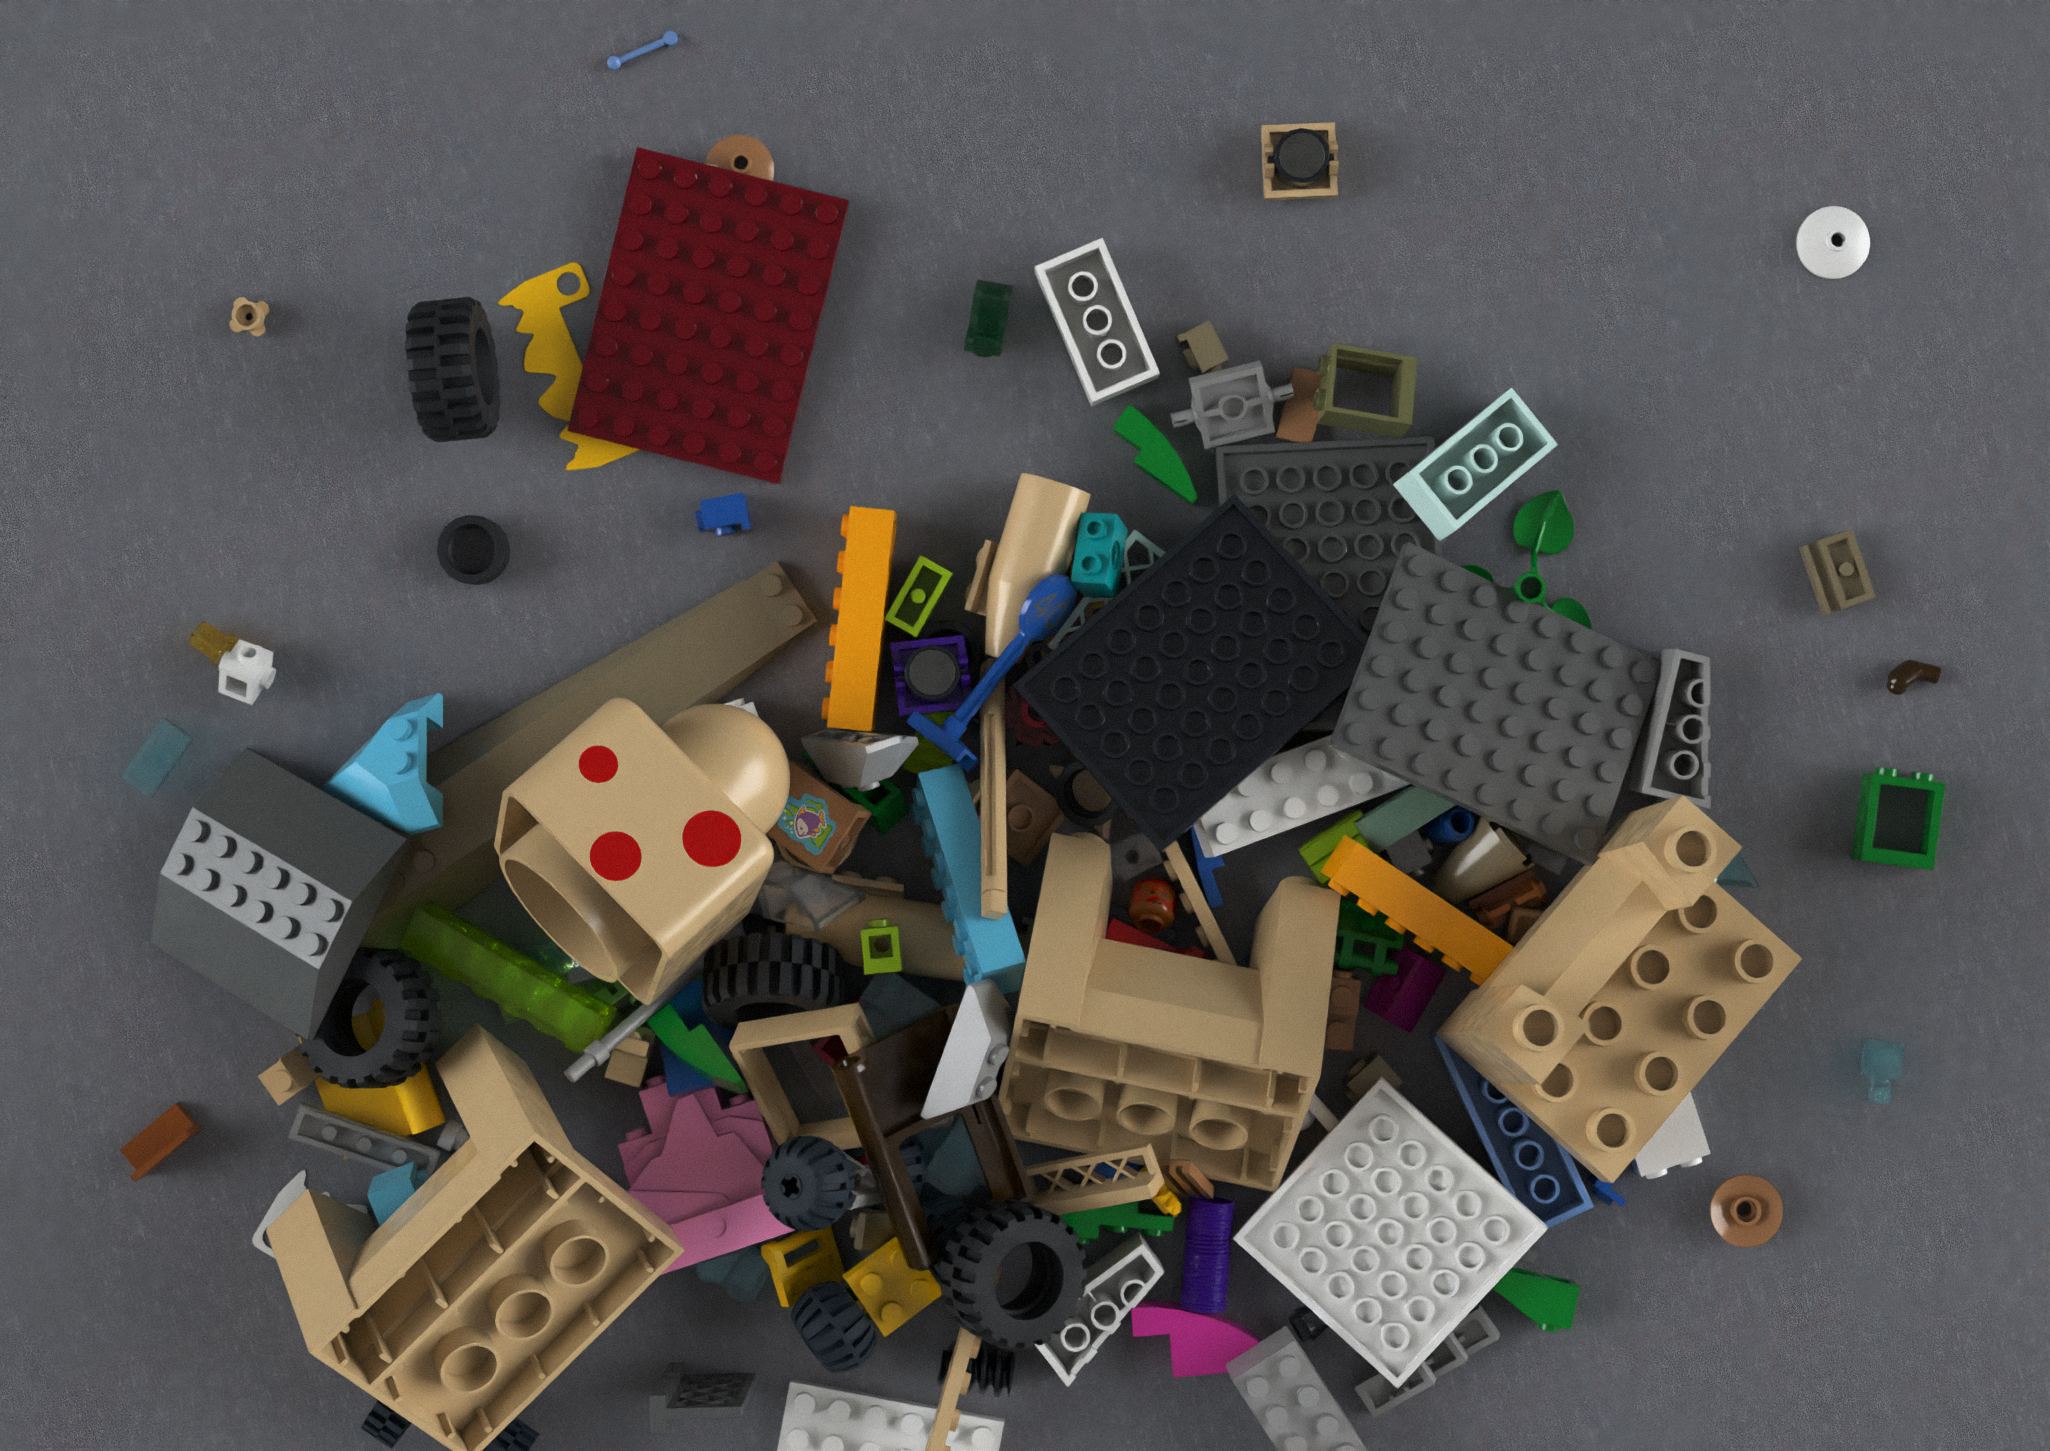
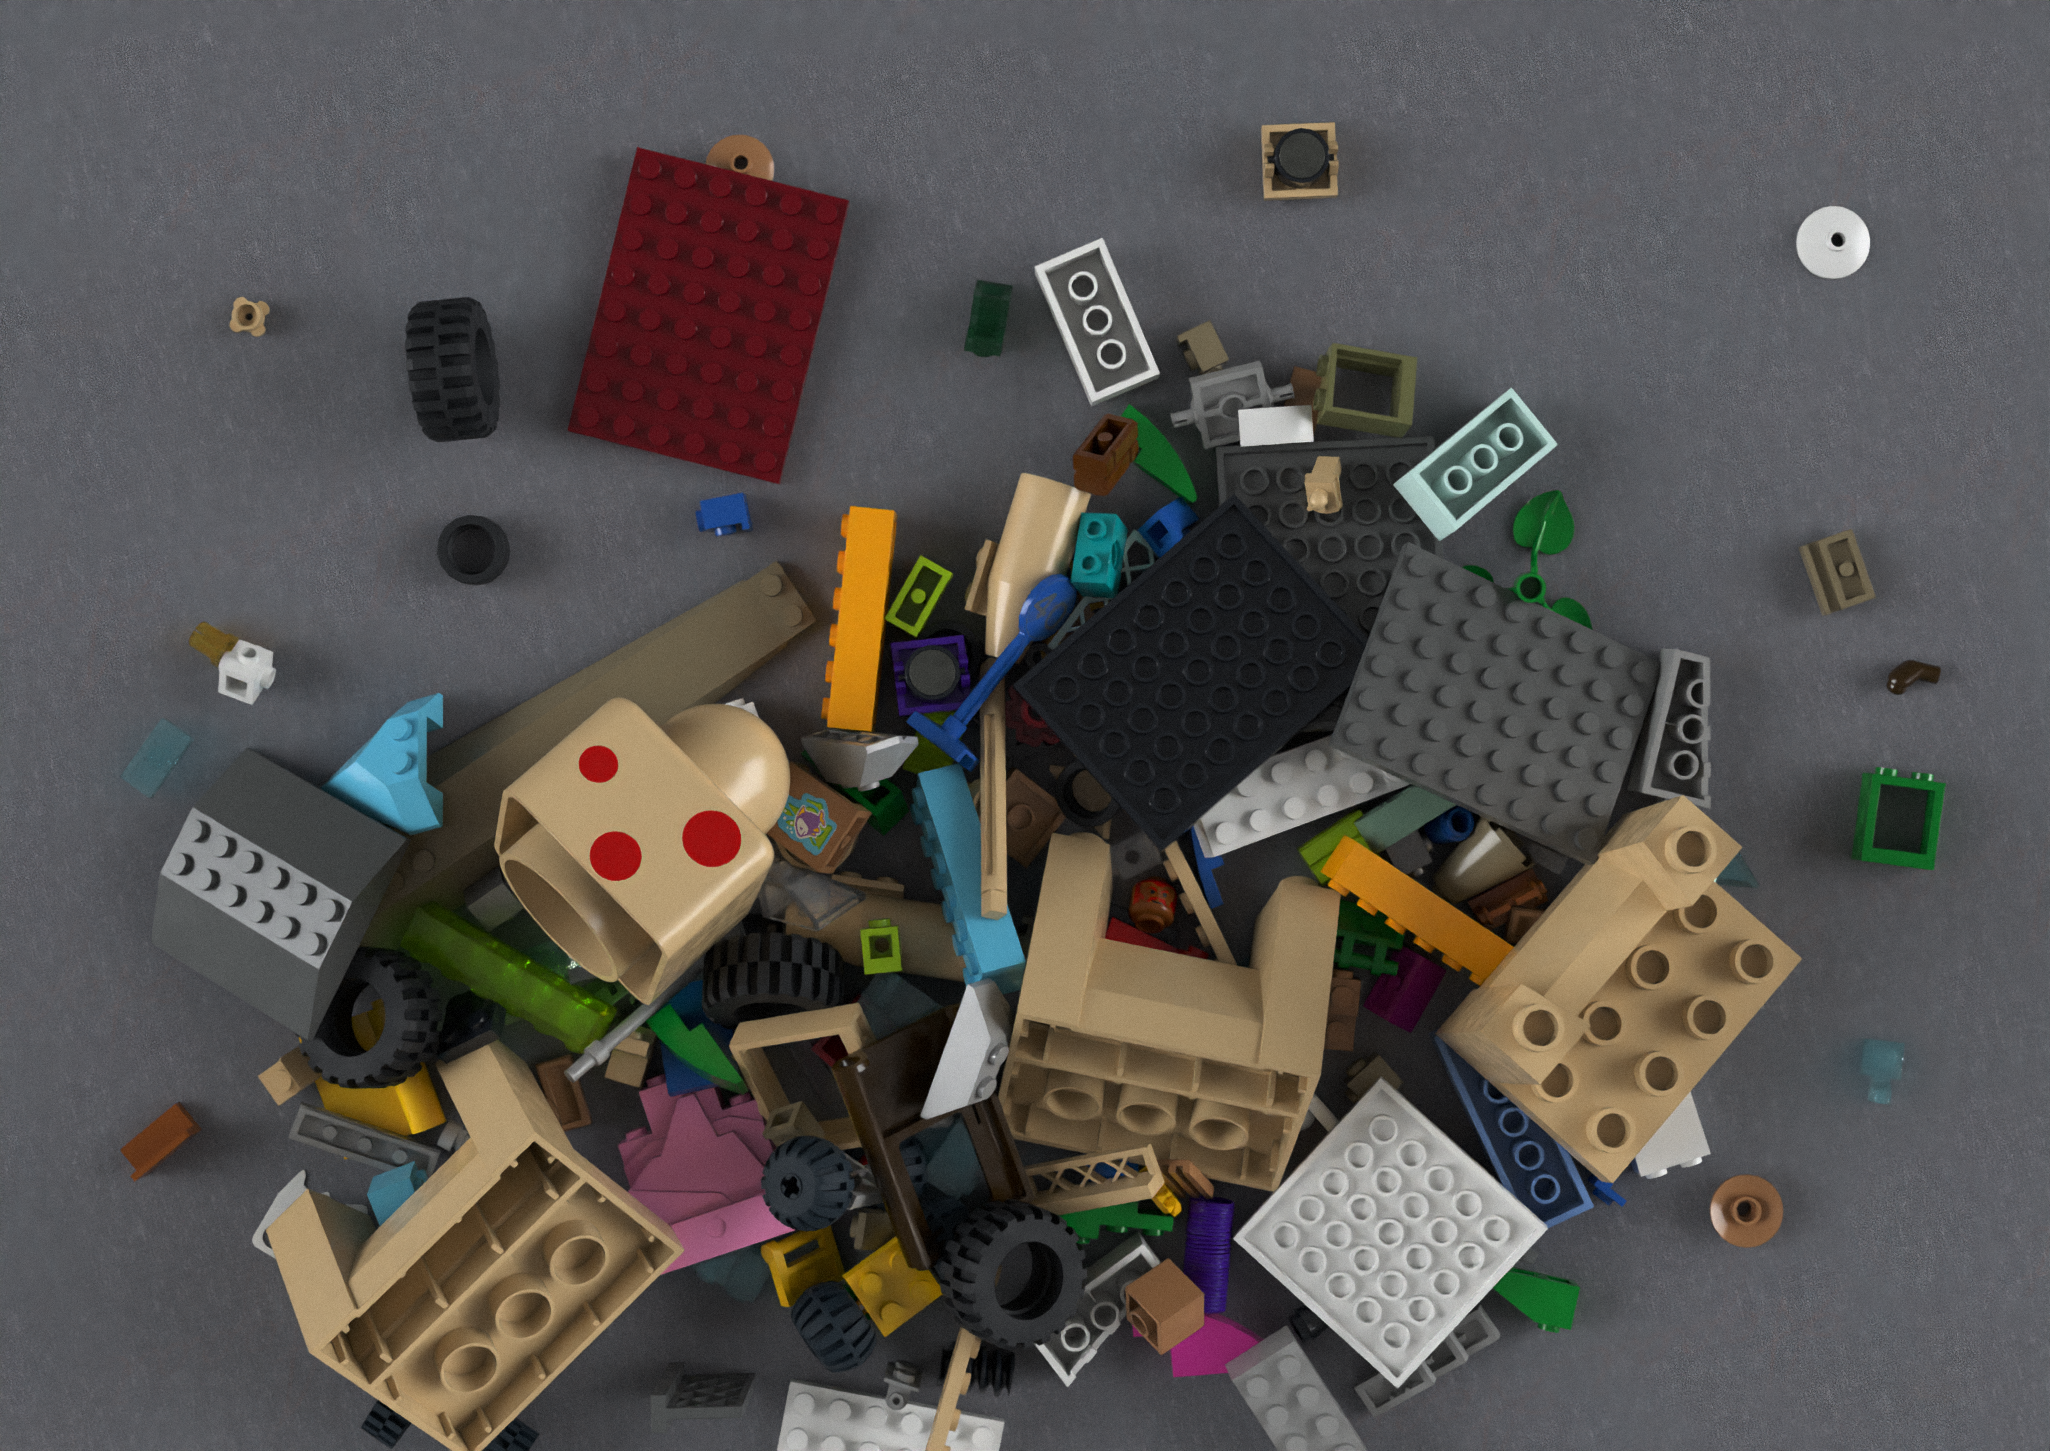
yellow piece [497,262,640,470] -> none
medium blue hinge [607,31,678,70] -> none
none -> black plate [436,987,507,1064]
none -> flat silver brick [463,866,524,932]
none -> medium nougat tile [535,1053,593,1132]
none -> dark tan brick [762,1101,825,1147]
none -> light grey hinge [883,1360,922,1410]
none -> reddish brown brick [1073,413,1139,497]
none -> medium nougat head [1125,1258,1204,1355]
none -> blue brick [1137,497,1199,558]
none -> white slope [1238,405,1314,447]
none -> tan piece [1304,456,1343,514]

